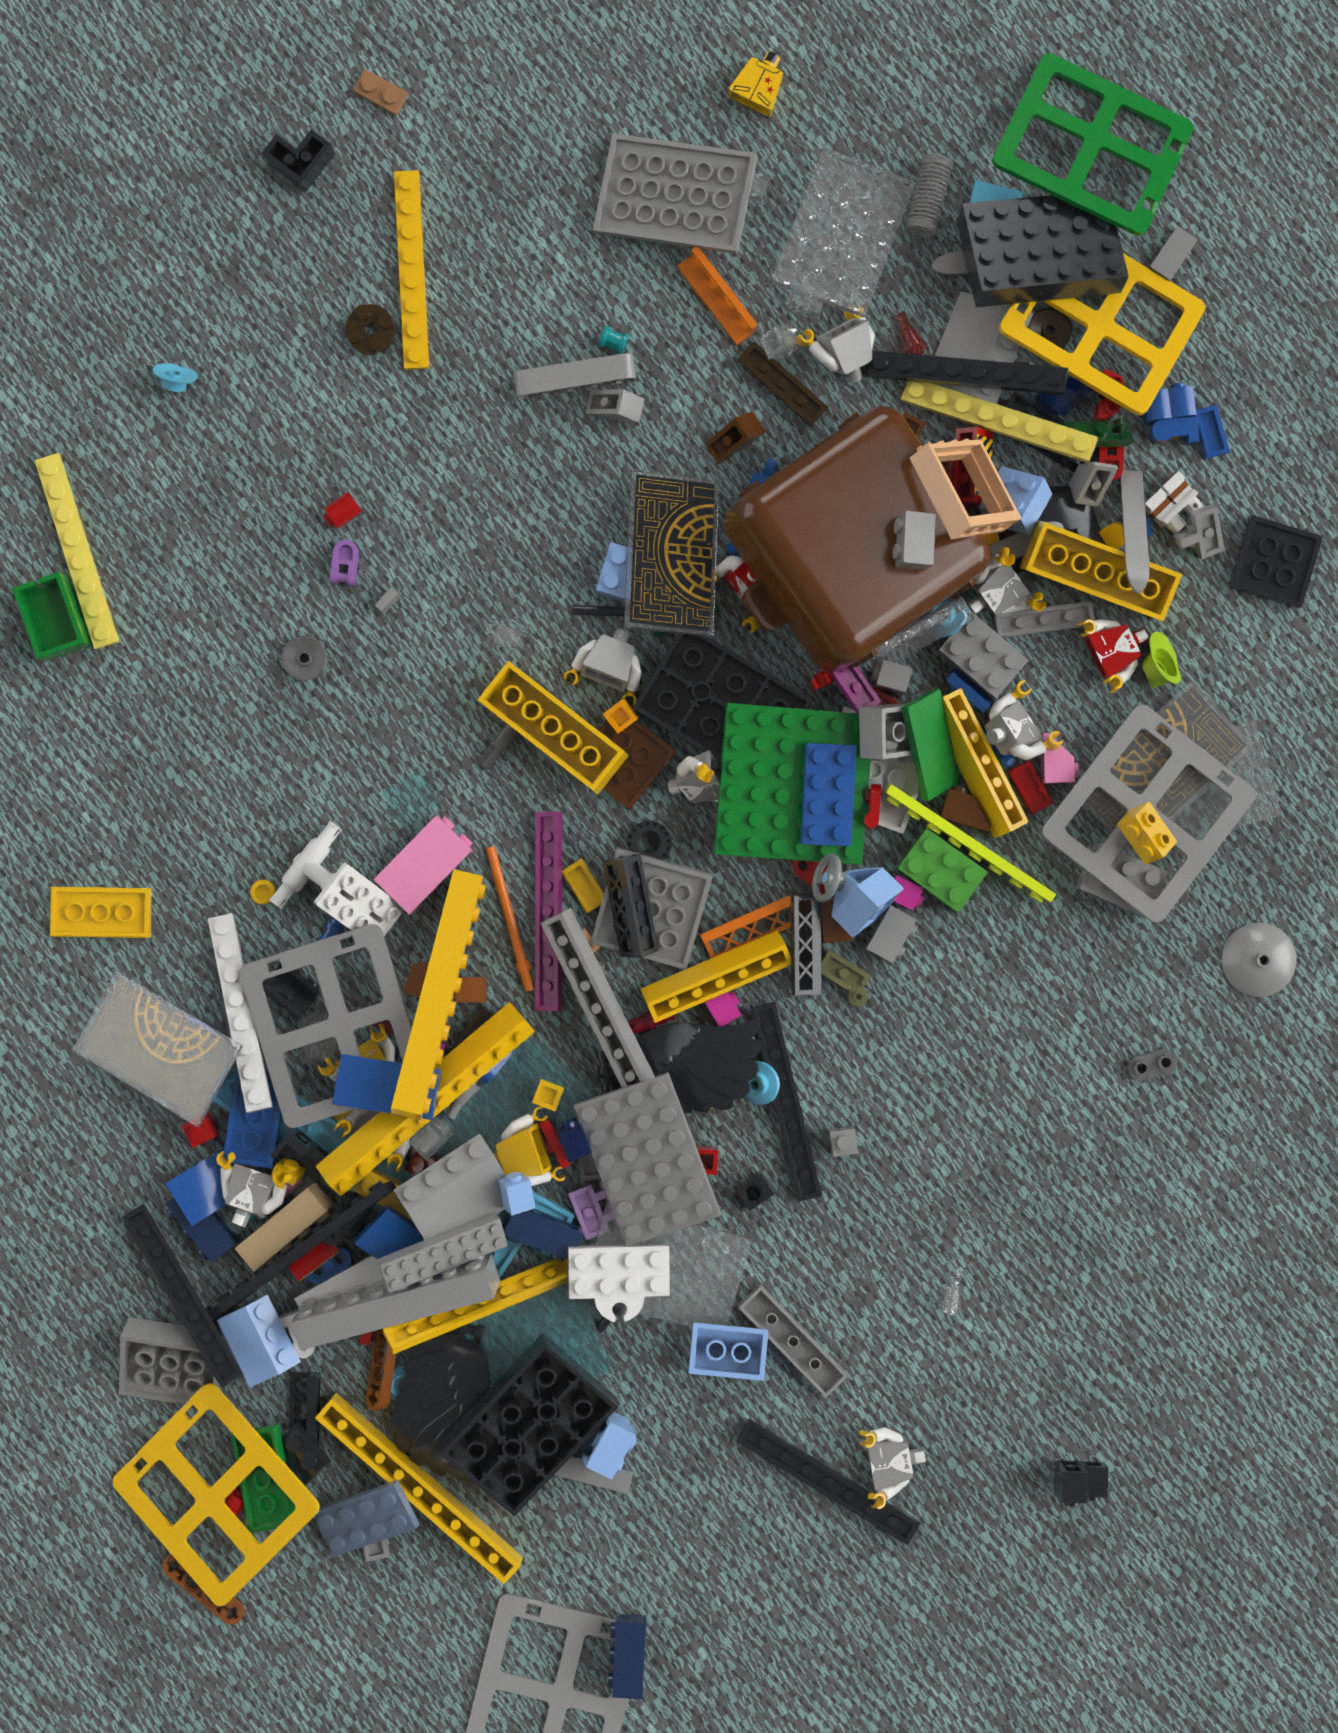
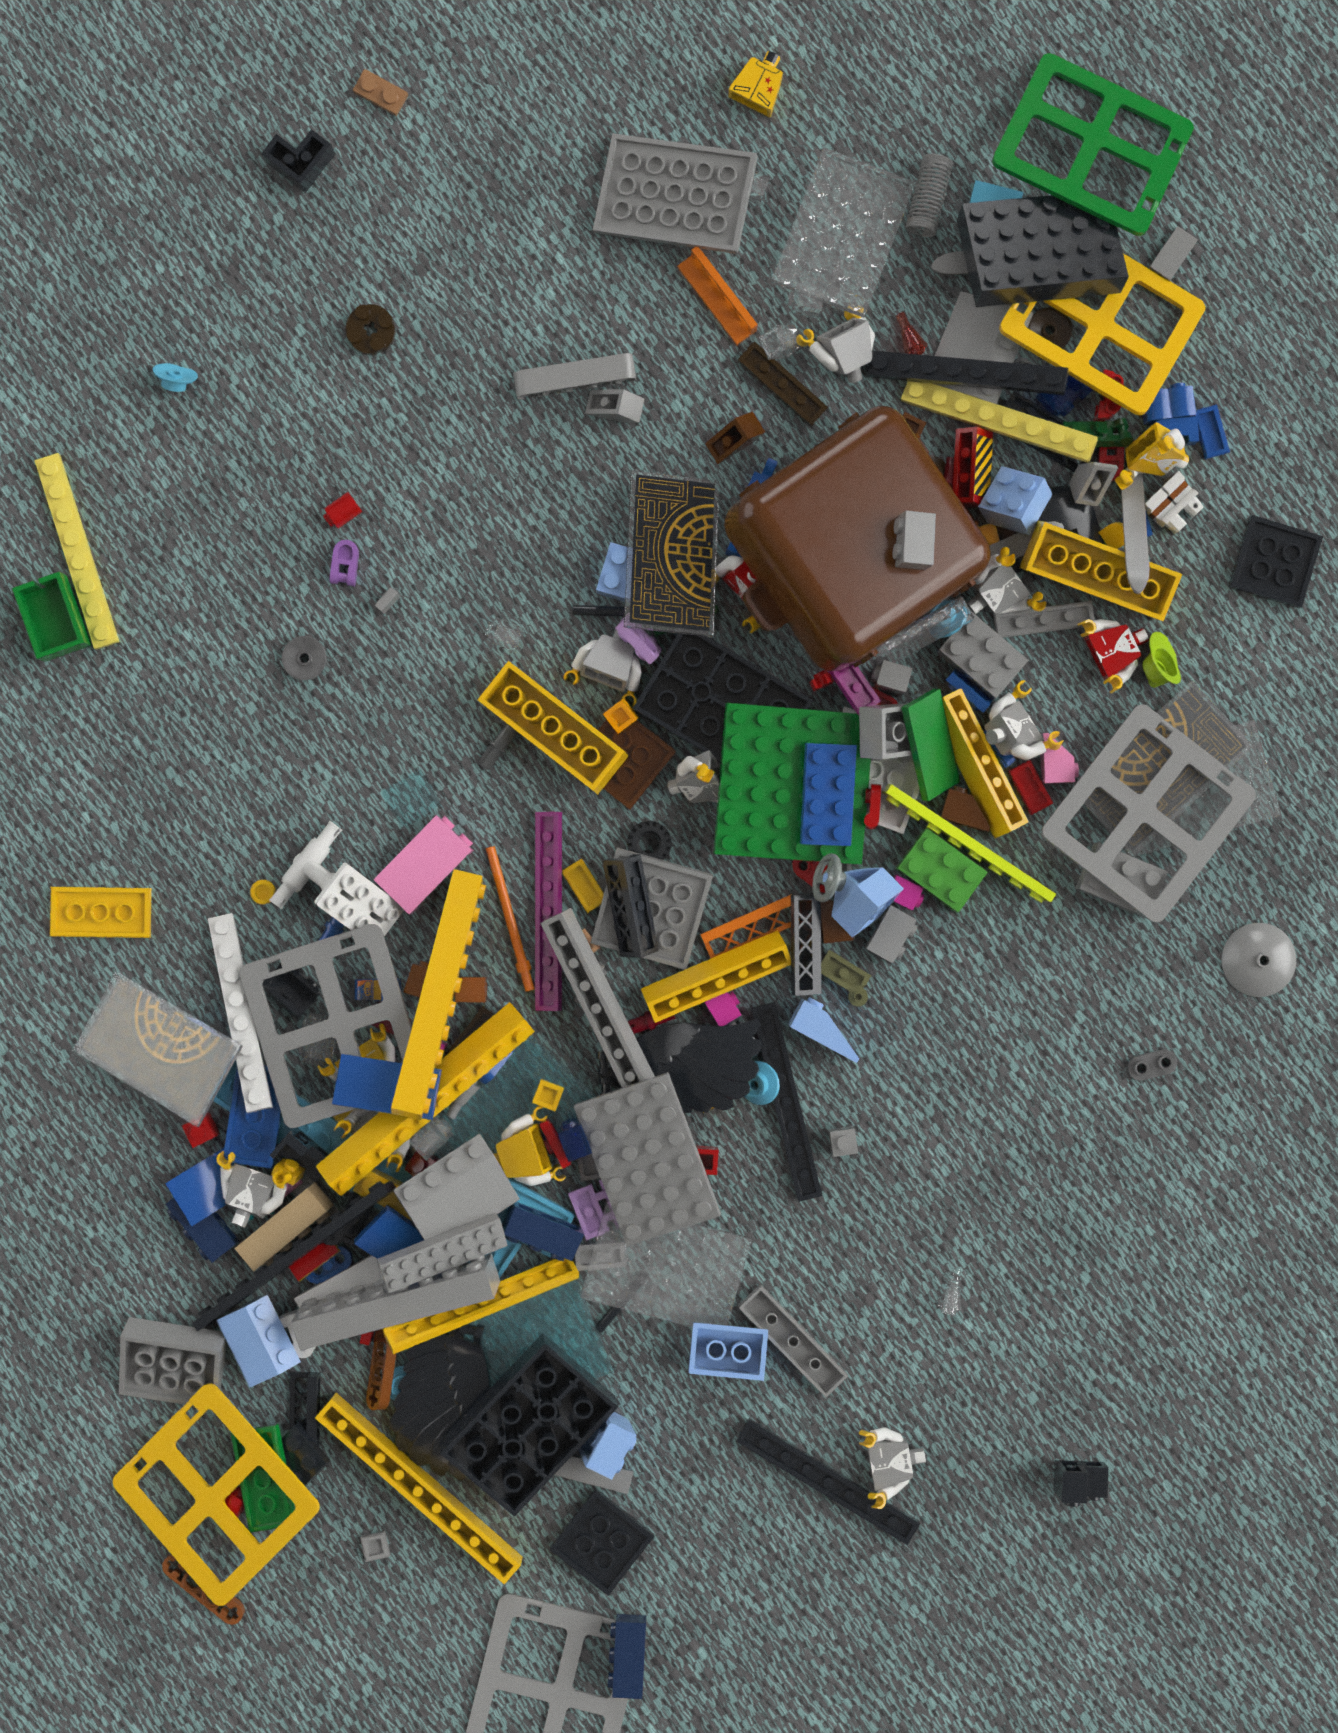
black plate [122,1204,244,1389] -> none
sand blue plate [314,1480,419,1557] -> none
yellow plate [394,170,430,370] -> none
light blue brick [498,1172,535,1215] -> none
white plate [568,1244,670,1322] -> none
teal bush [599,326,630,354] -> none
black brick [734,1171,774,1211] -> none
light nougat window [910,438,1022,539] -> none
yellow brick [1117,801,1177,865] -> none
light grey hinge [1174,503,1225,559] -> none
none -> leg [354,978,401,1001]
none -> black plate [549,1488,654,1596]
none -> lavender plate [615,613,662,664]
none -> light blue slope [788,997,859,1063]
none -> yellow torso [1115,422,1189,490]

